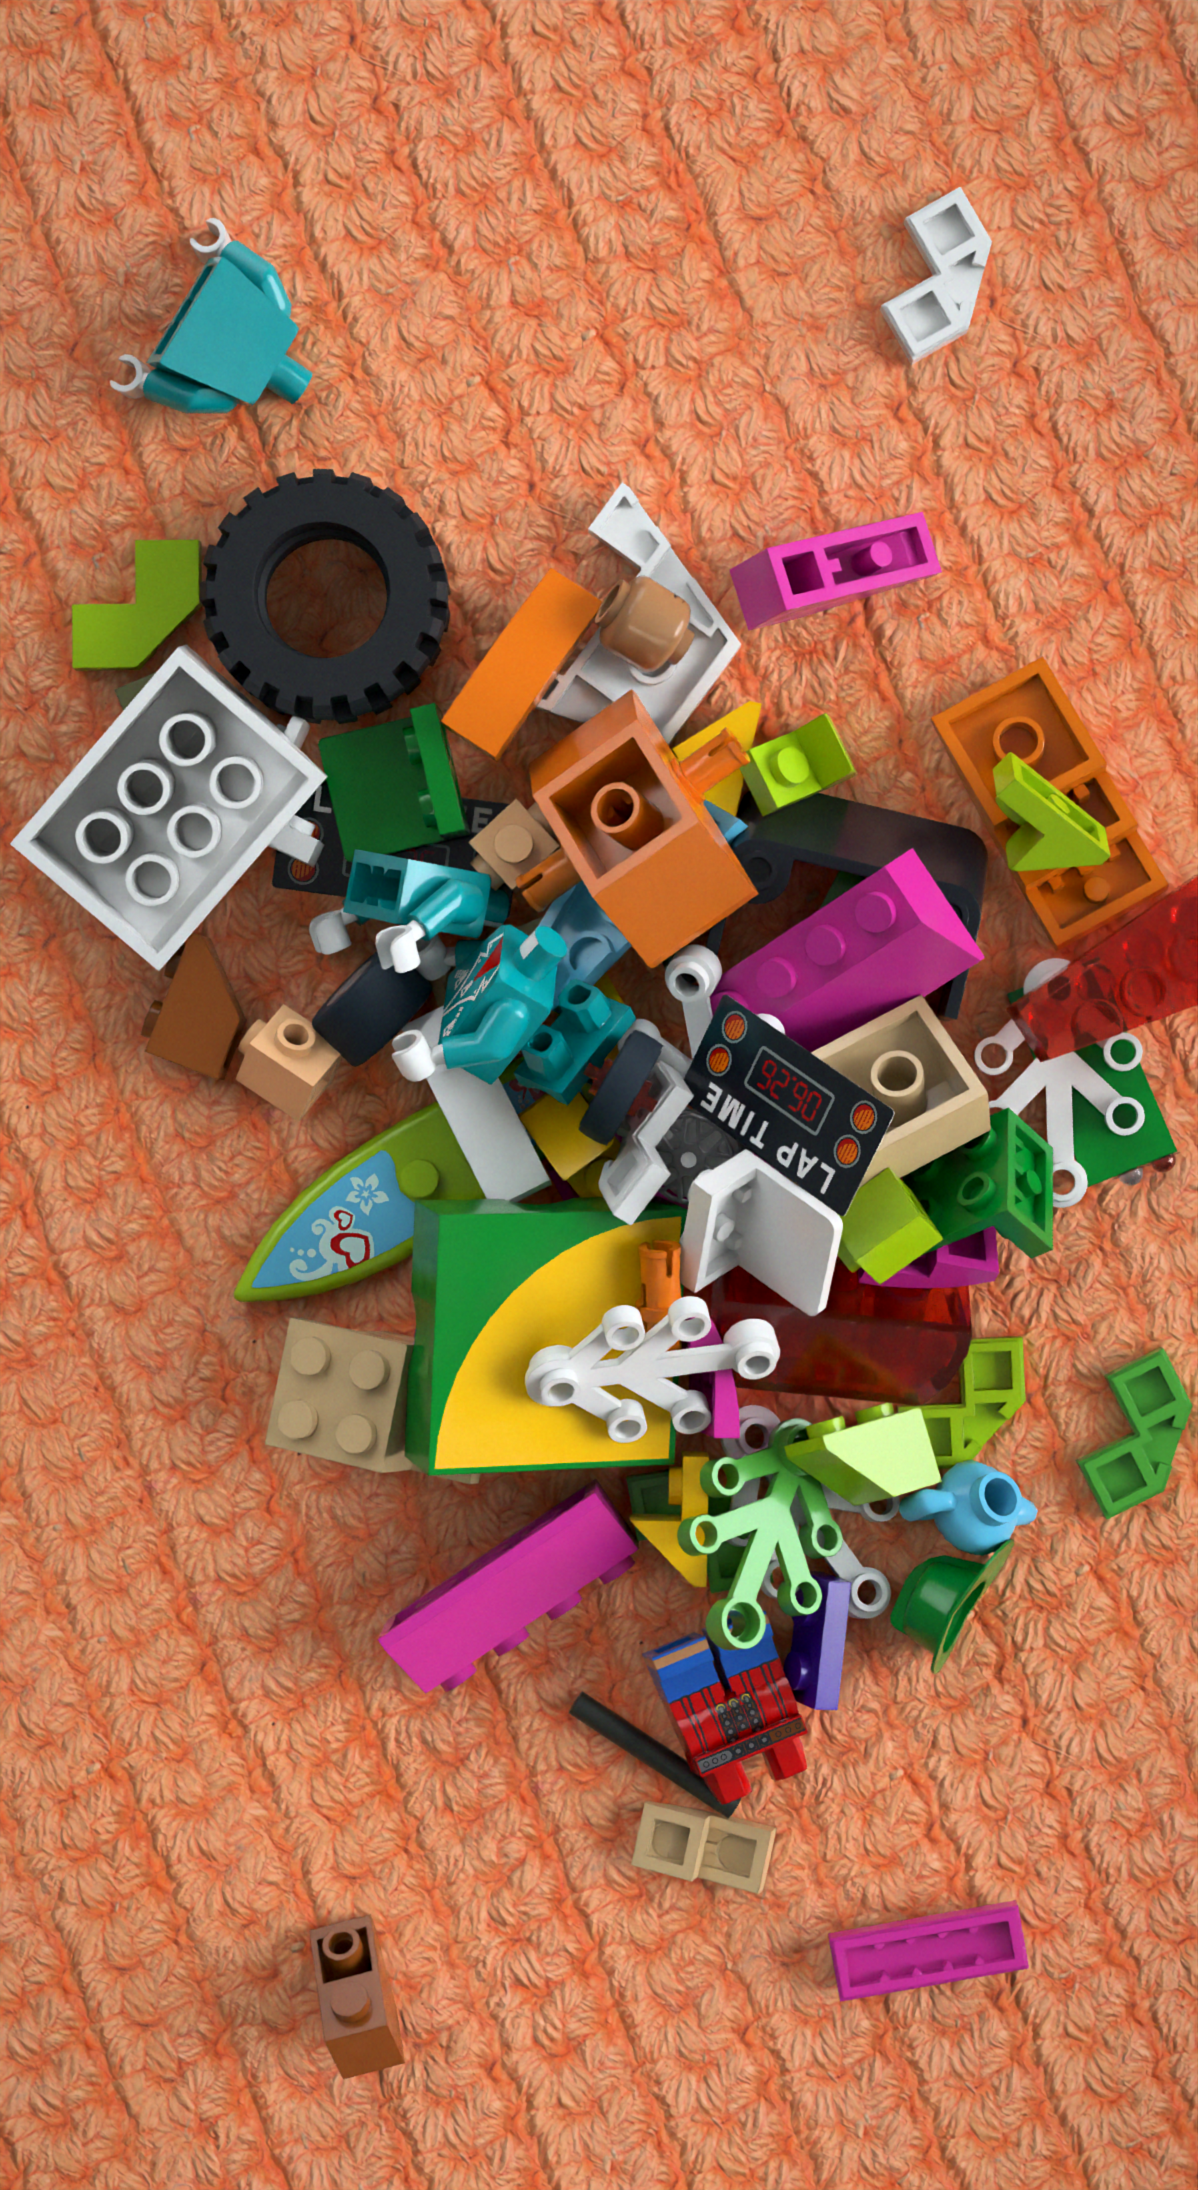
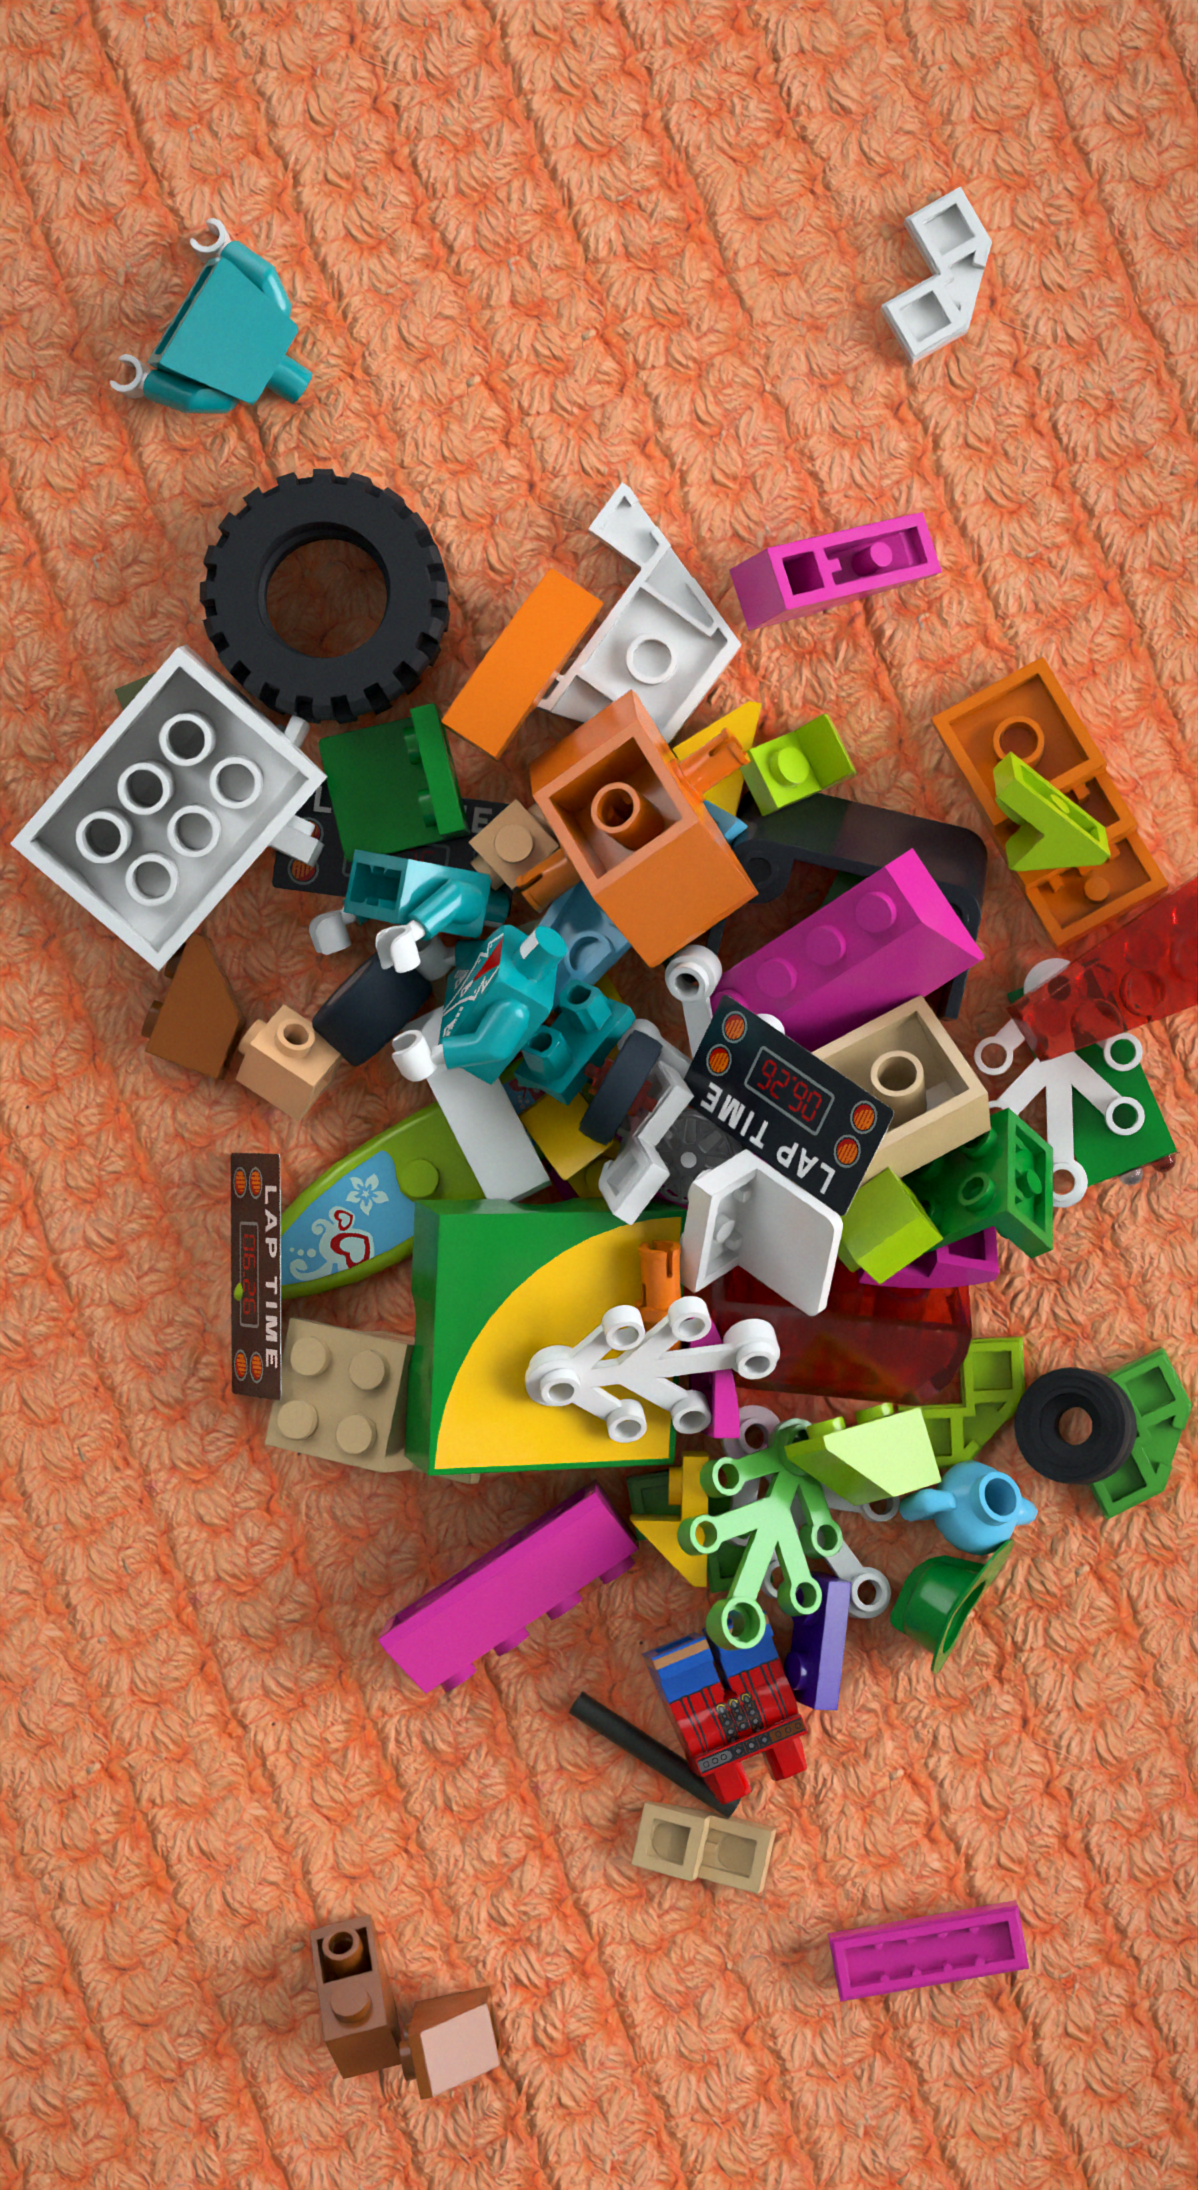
lime tile [72,540,202,671] -> none
medium nougat head [595,575,695,673] -> none
none -> sticker [231,1153,281,1401]
none -> slope [399,1986,502,2100]
none -> black tyre [1014,1367,1137,1485]

